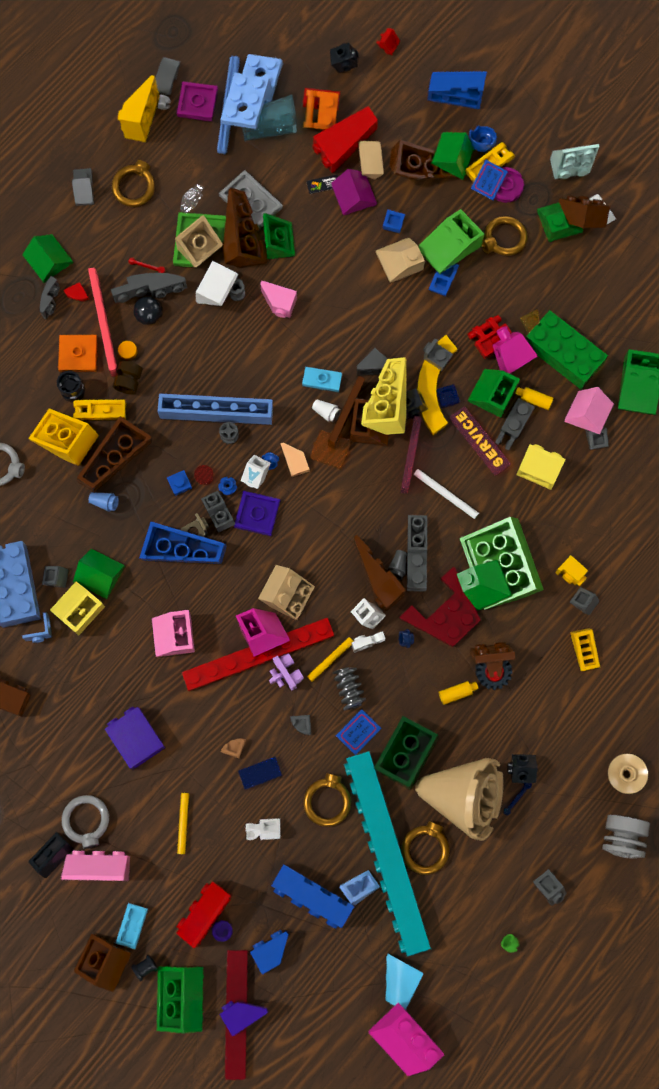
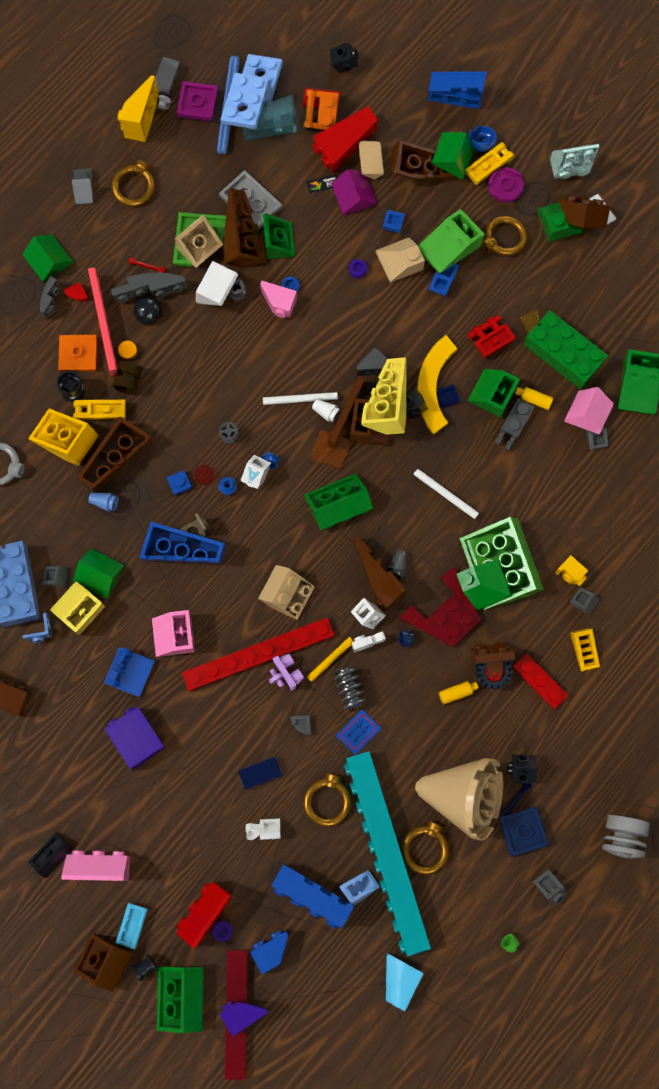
light grey piece [62,795,109,849] -> none
medium blue brick [158,394,273,425] -> none
yellow bar [177,793,189,854] -> none
clear plate [180,184,204,213] -> none
dark grey slope [201,491,235,533] -> none
medium nougat tile [221,739,246,759] -> none
dark purple tile [234,491,280,536] -> none
dark pink slope [236,608,290,656] -> none
light nougat tile [281,443,310,477] -> none
medium azure plate [302,367,342,392] -> none
dark pink slope [368,1002,445,1076] -> none
dark green slope [374,716,439,790] -> none
red tile [376,28,400,55] -> none
clear pink tile [400,416,422,494] -> none
dark grey slope [407,515,427,591] -> none
dark grey bracket [423,339,453,371] -> none
clear pink tile [449,406,511,476] -> none
blue sticker [471,160,508,200] -> none
dark pink torso [493,326,538,374] -> none
light yellow slope [516,444,565,490] -> none
tan dish [608,754,648,794] -> none
none -> blue hinge [104,647,155,697]
none -> white bar [263,392,338,405]
none -> blue tile [281,276,300,293]
none -> green slope [304,473,373,530]
none -> dark purple tile [349,259,367,279]
none -> dark blue plate [498,806,549,857]
none -> red plate [512,653,569,710]

